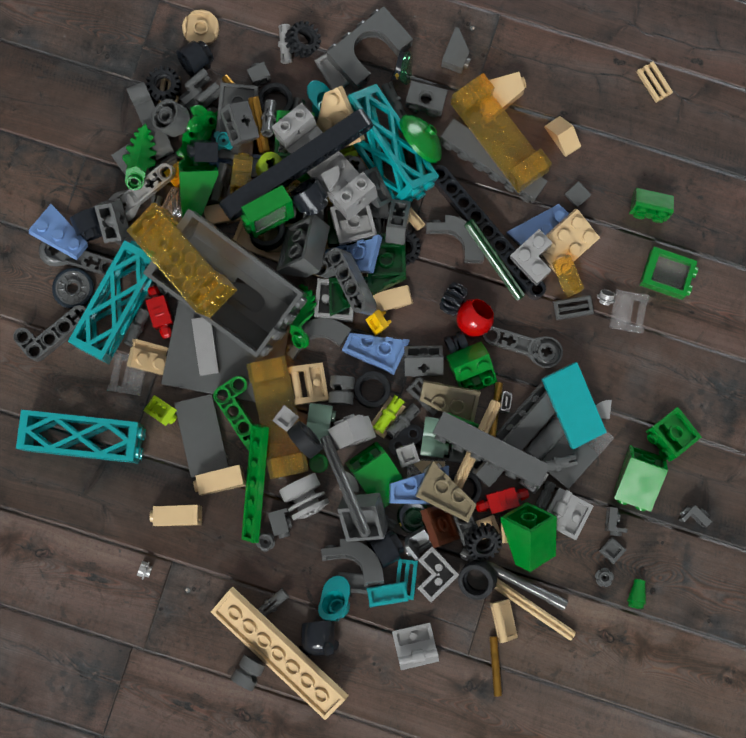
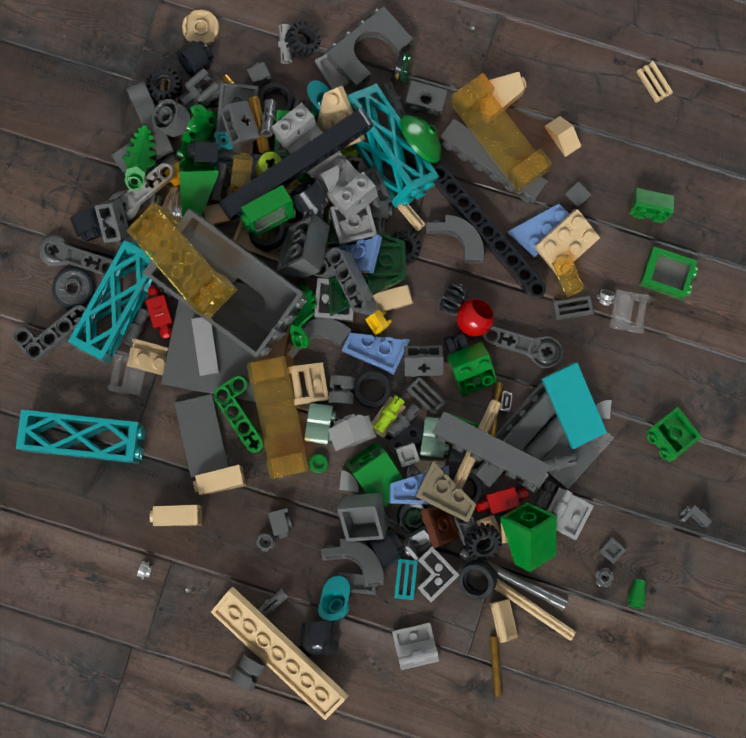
medium blue wing [29,204,88,260] -> none
lime tile [143,395,177,426] -> none
green tile [241,424,269,543] -> none
light grey tile [272,405,299,432] -> none
light grey wheel [279,473,330,521] -> none
black tyre [287,421,323,458] -> none
dark grey axle [320,435,371,538] -> none
teal plate [367,582,409,607] -> none
dark grey brick [385,199,411,245] -> none
dark tan wing [419,380,481,422] -> none
dark grey slope [441,27,471,74] -> none
dark green axle [464,219,525,300] -> none
light grey brick [510,229,552,286] -> none
dark grey bracket [605,507,628,536] -> none
slope [614,445,668,512] -> none

